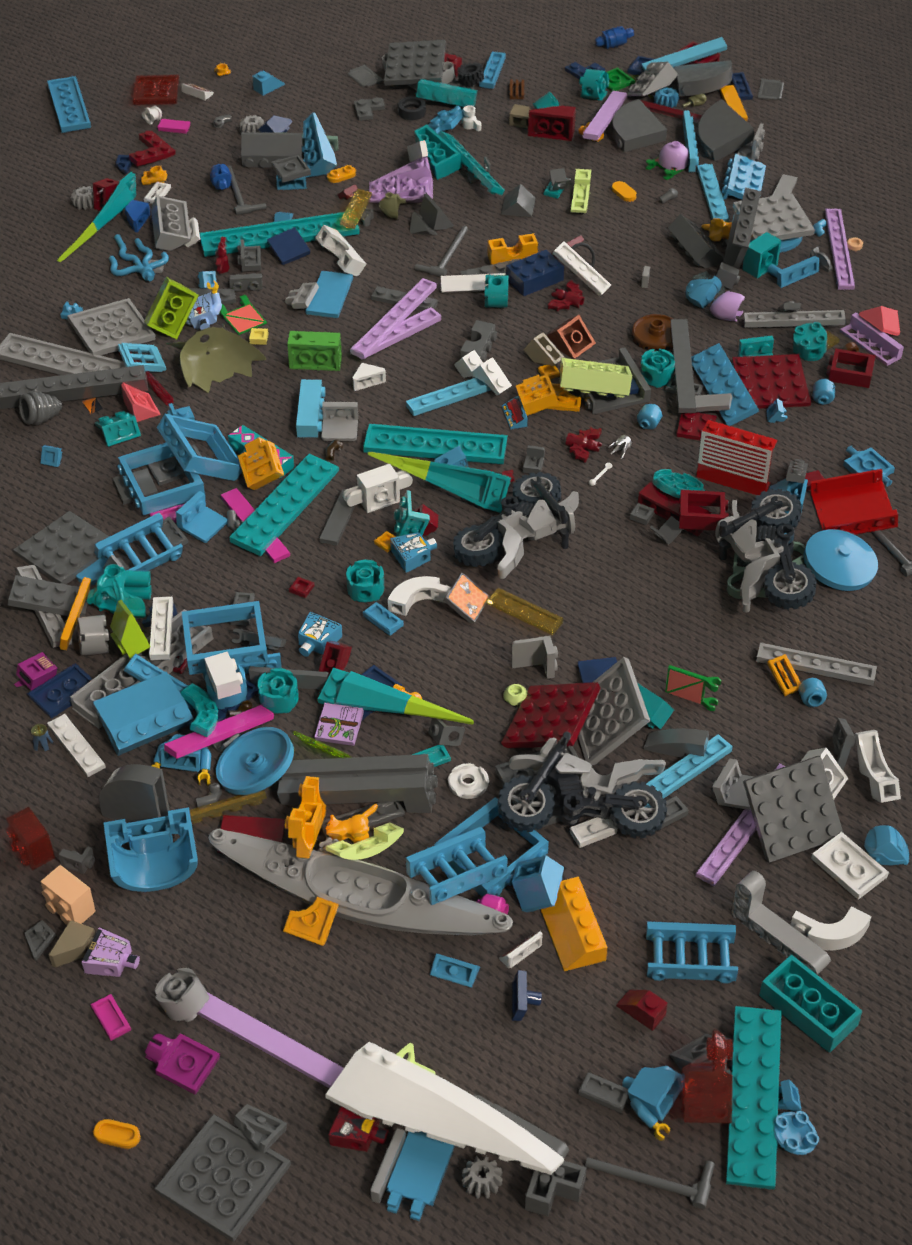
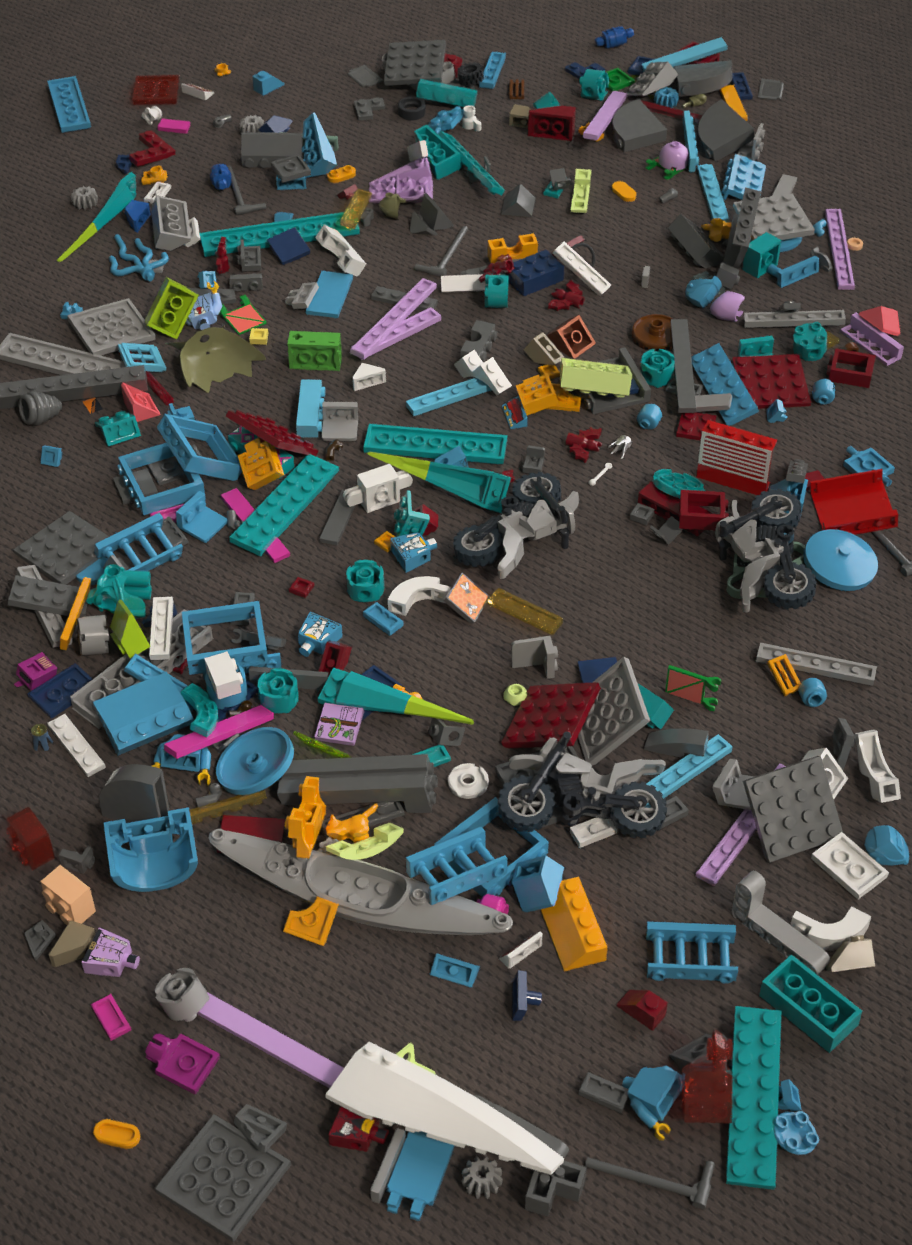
dark red torso [93,178,119,211] -> none
none -> dark red plate [225,410,319,456]
none -> dark red animal [479,254,514,283]
none -> slope [825,935,875,972]

